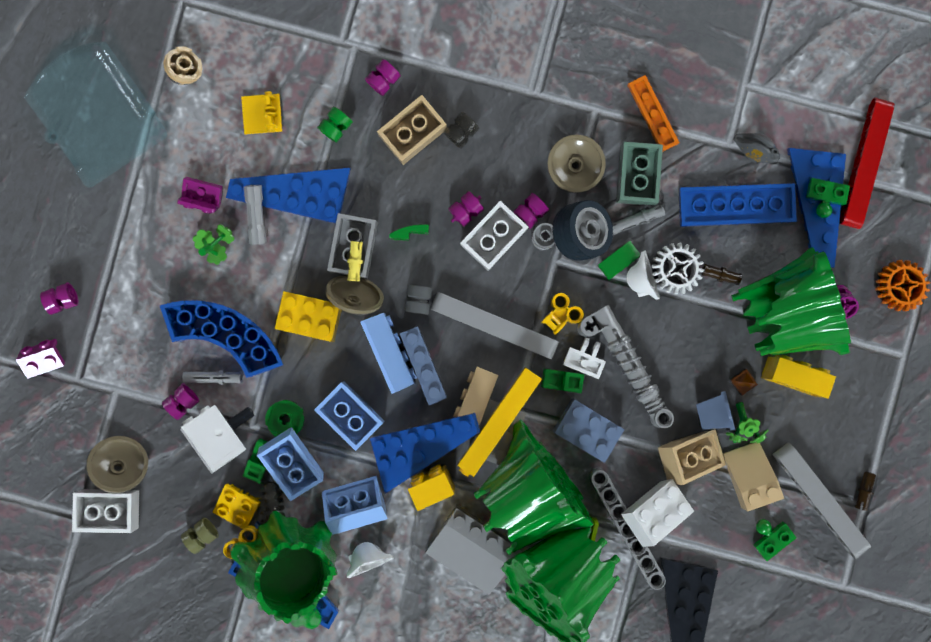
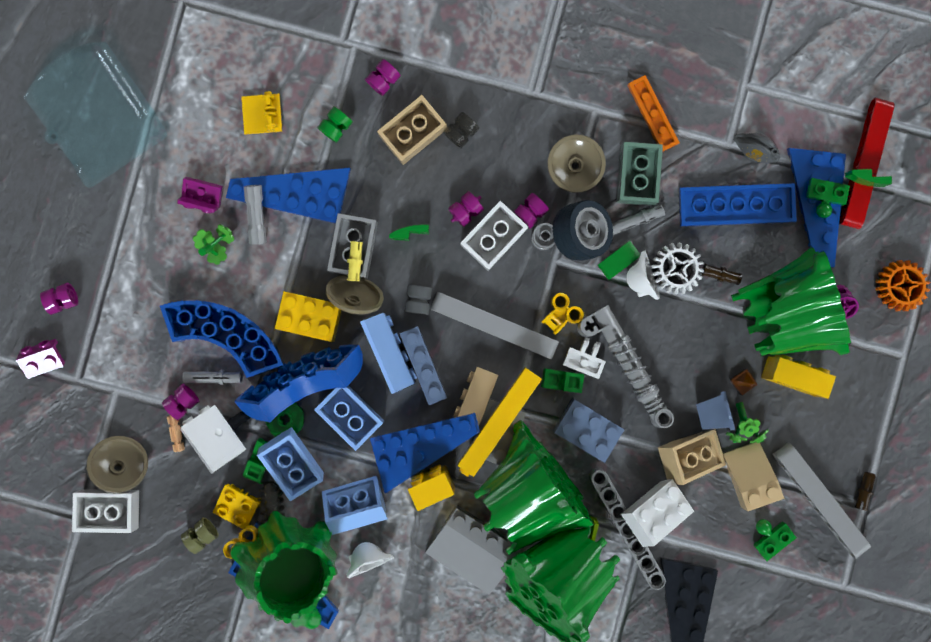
tan cone [163,47,202,85] -> none
none -> light nougat axle [167,415,185,452]
none -> blue brick [234,344,363,422]
none -> green slope [845,169,892,187]

